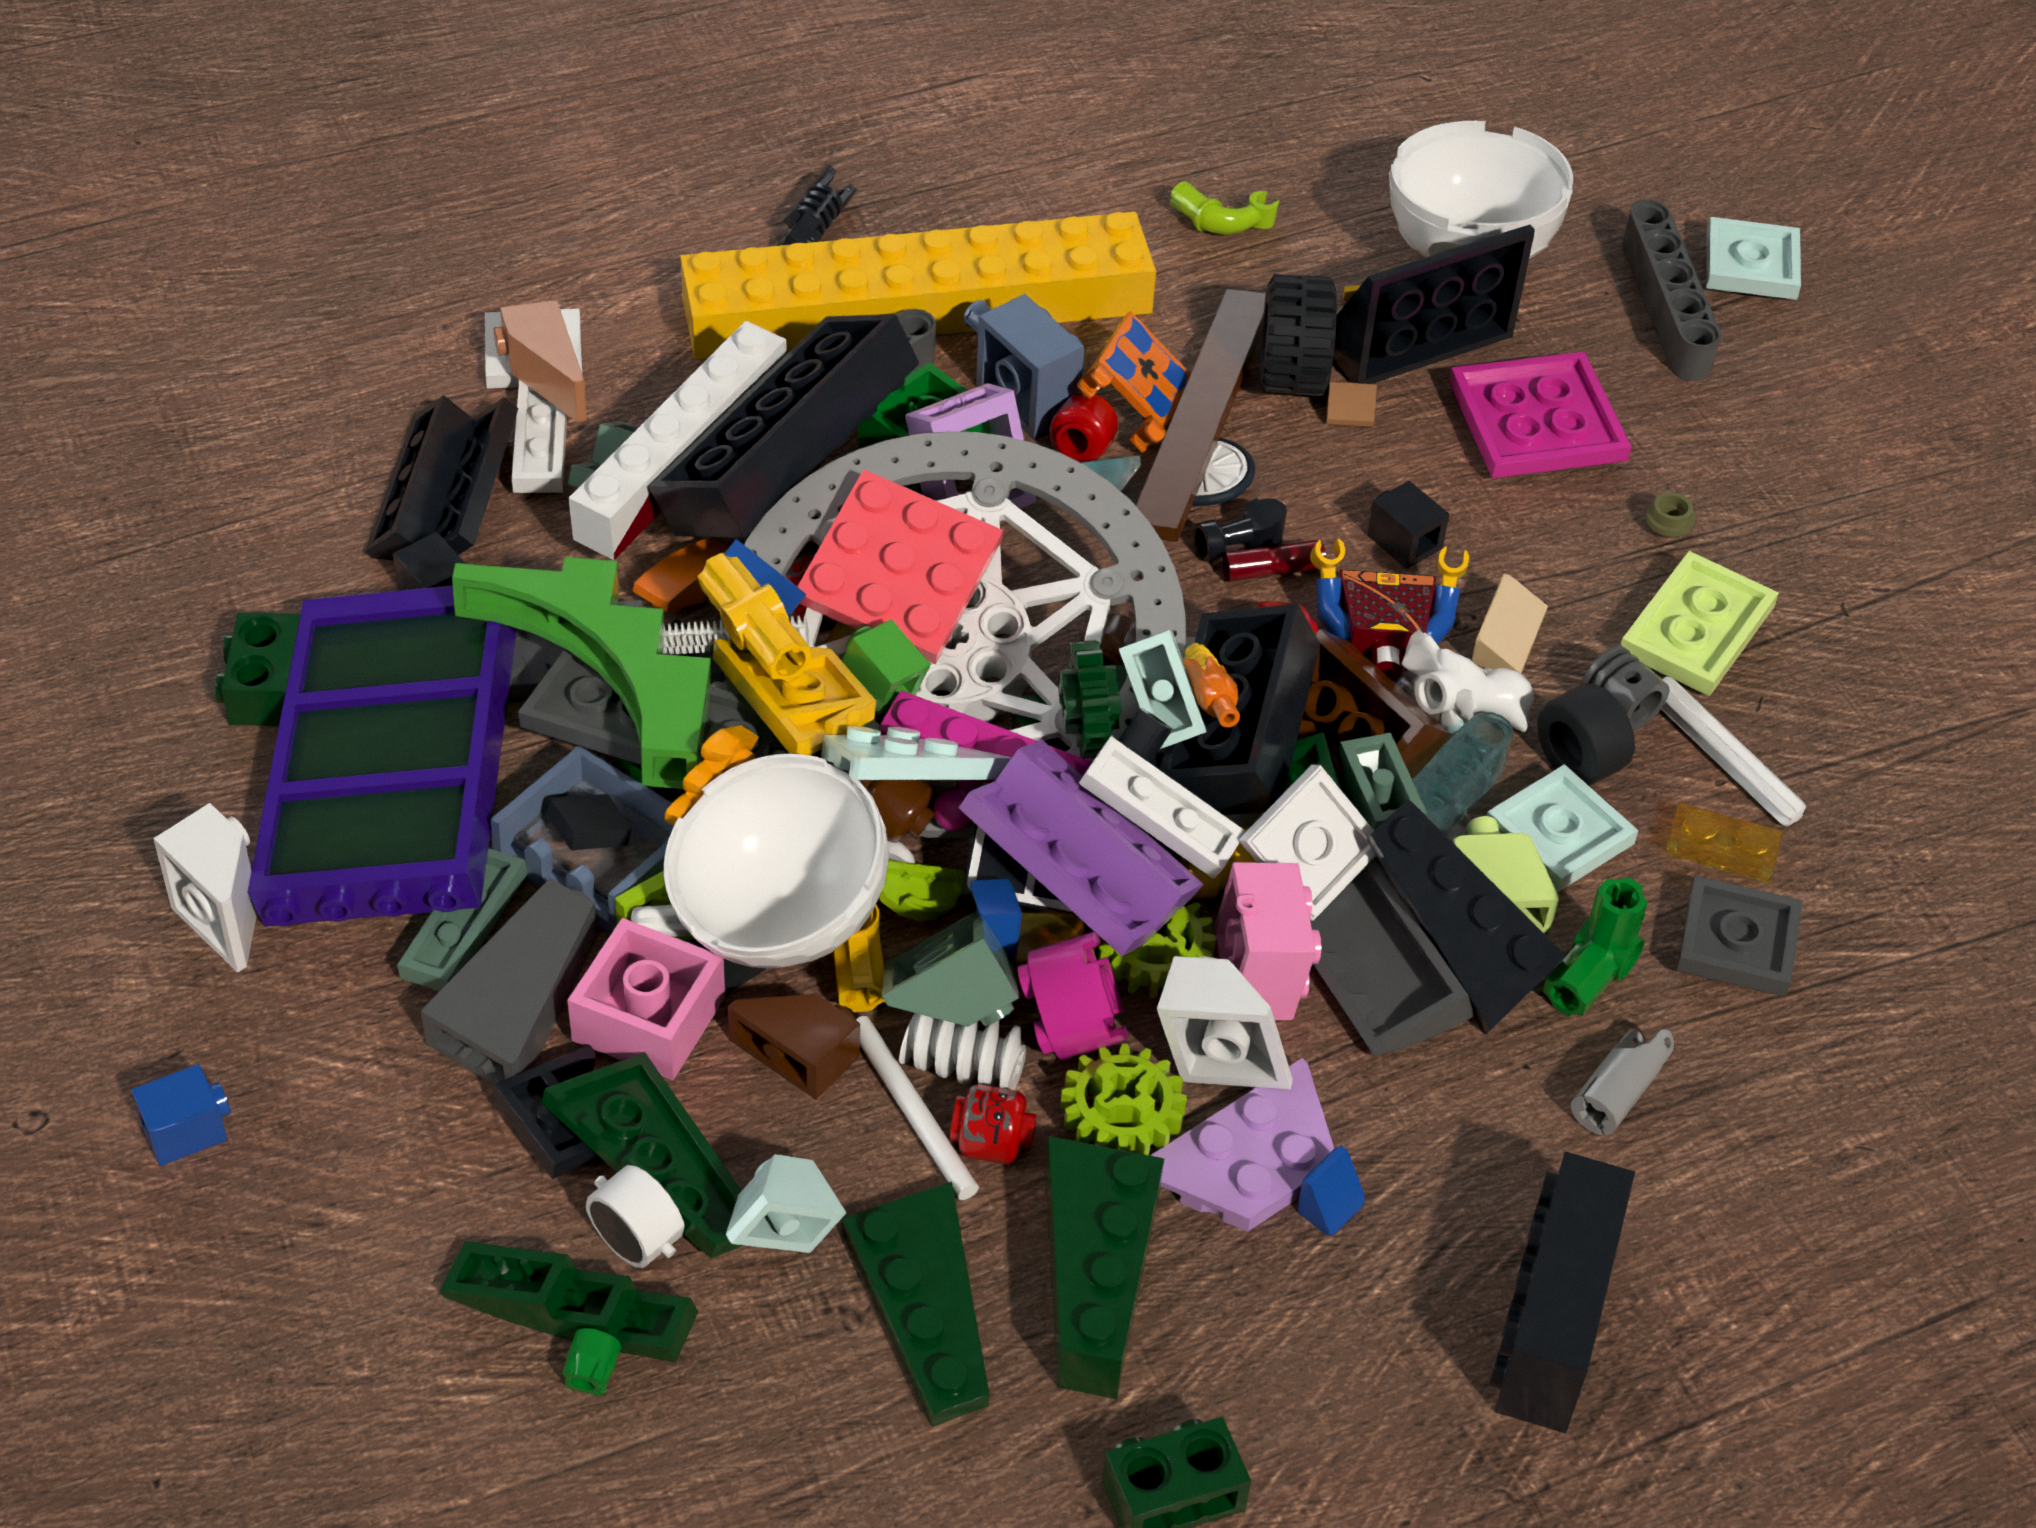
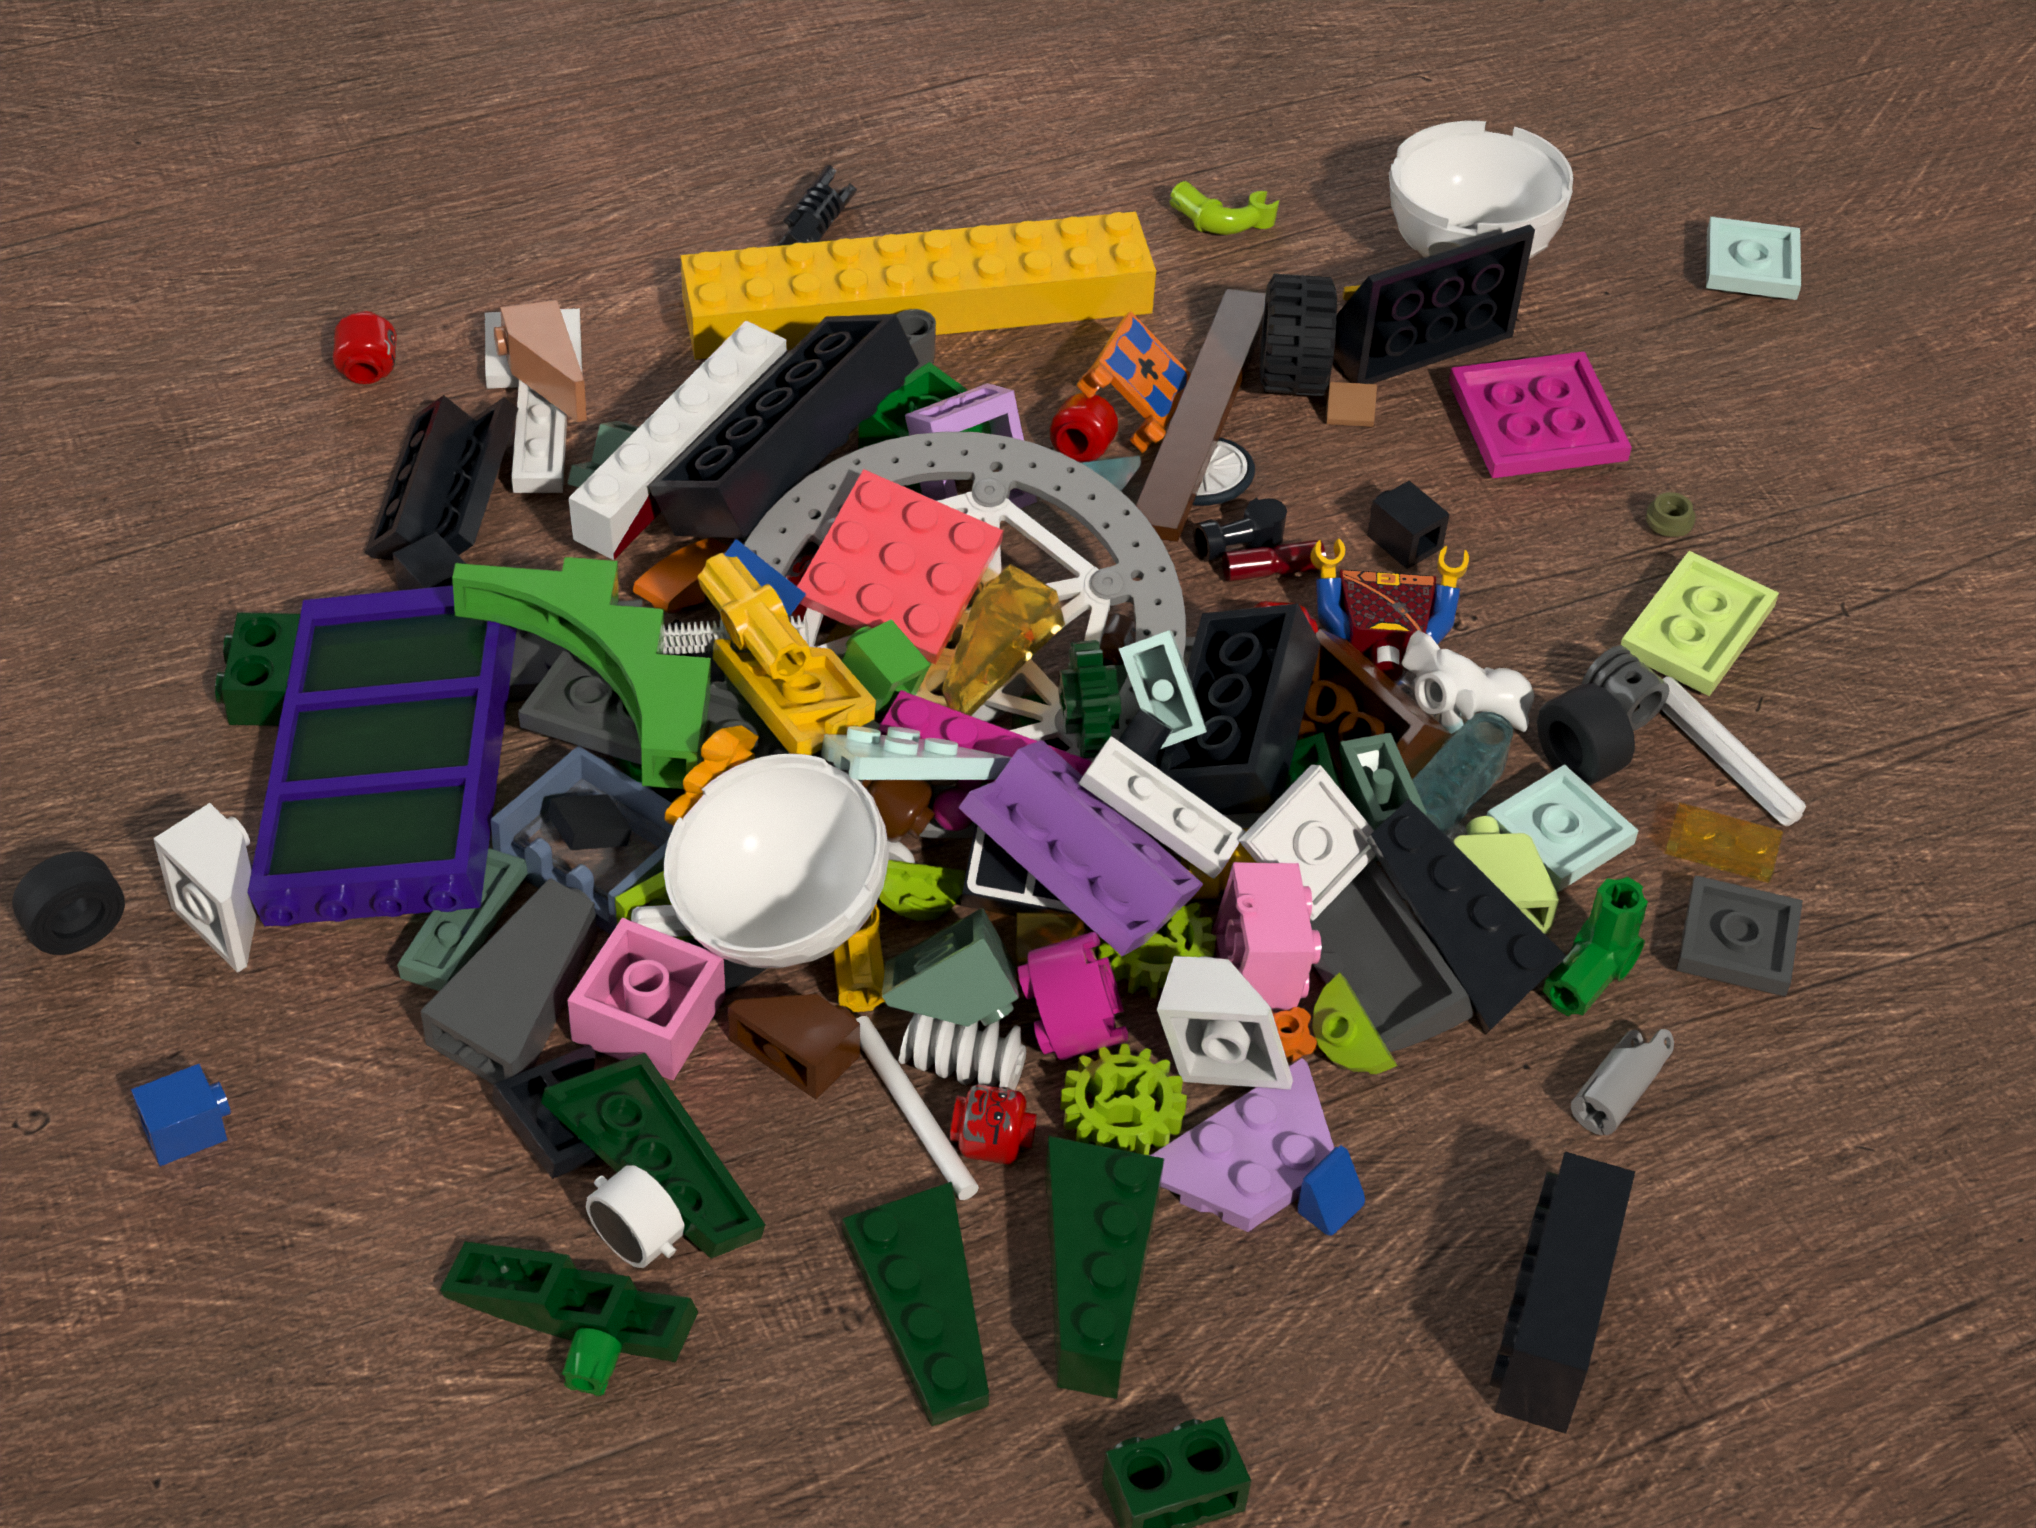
light aqua slope [726,1154,846,1253] -> none
sand blue brick [963,294,1085,440] -> none
blue slope [970,879,1022,957] -> none
orange piece [1183,643,1240,727] -> none
tan slope [1472,573,1548,674] -> none
dark grey beam [1622,199,1721,381] -> none
none -> black tyre [12,851,125,955]
none -> red head [333,311,397,384]
none -> clear yellow slope [942,564,1065,716]
none -> orange plate [1272,1007,1317,1062]
none -> lime plate [1312,972,1398,1074]

